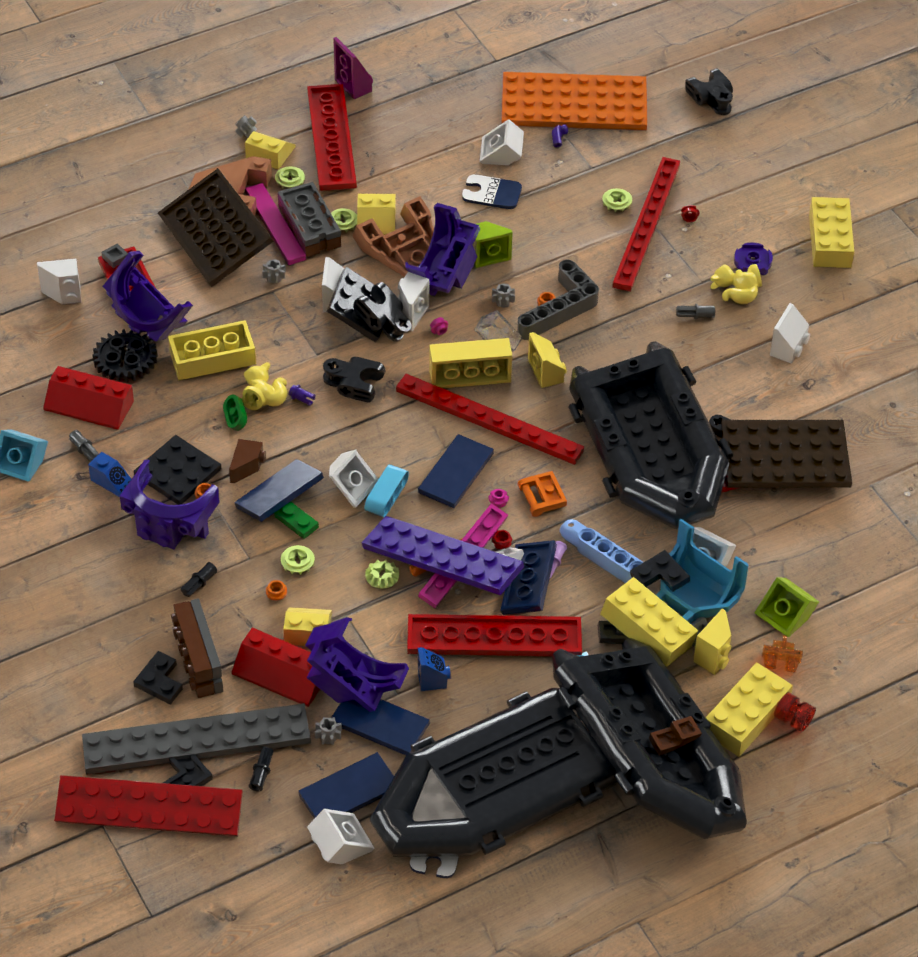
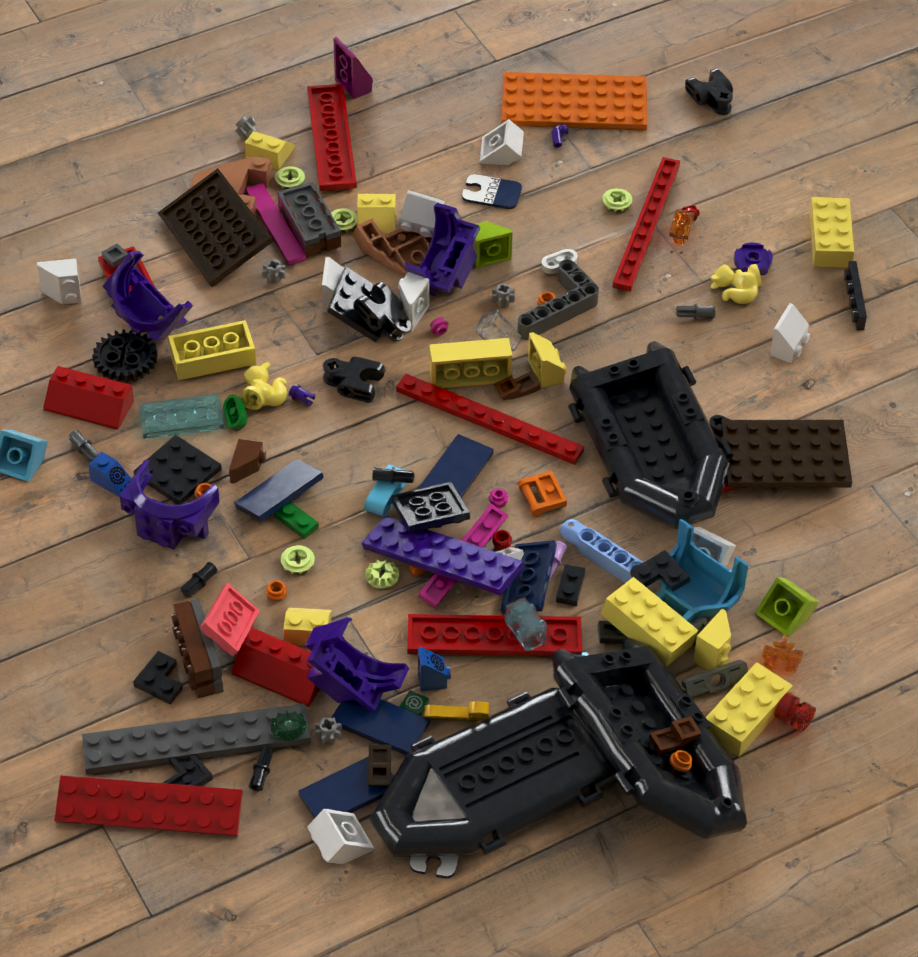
white slope [329,450,378,508] -> none
none -> clear light blue plate [139,394,224,439]
none -> coral plate [200,582,260,657]
none -> clear green gear [270,710,307,741]
none -> dark brown slope [368,745,391,786]
none -> black axle [372,467,415,484]
none -> black plate [391,482,470,533]
none -> white slope [397,190,445,237]
none -> dark green tile [400,690,429,716]
none -> yellow beam [424,701,489,721]
none -> reddish brown slope [494,371,541,400]
none -> clear light blue brick [504,597,548,651]
none -> white plate [541,249,578,274]
none -> black plate [556,564,586,606]
none -> clear orange hips [669,209,695,244]
none -> orange plate [670,750,692,772]
none -> dark grey piece [681,660,748,698]
none -> black plate [844,261,867,330]

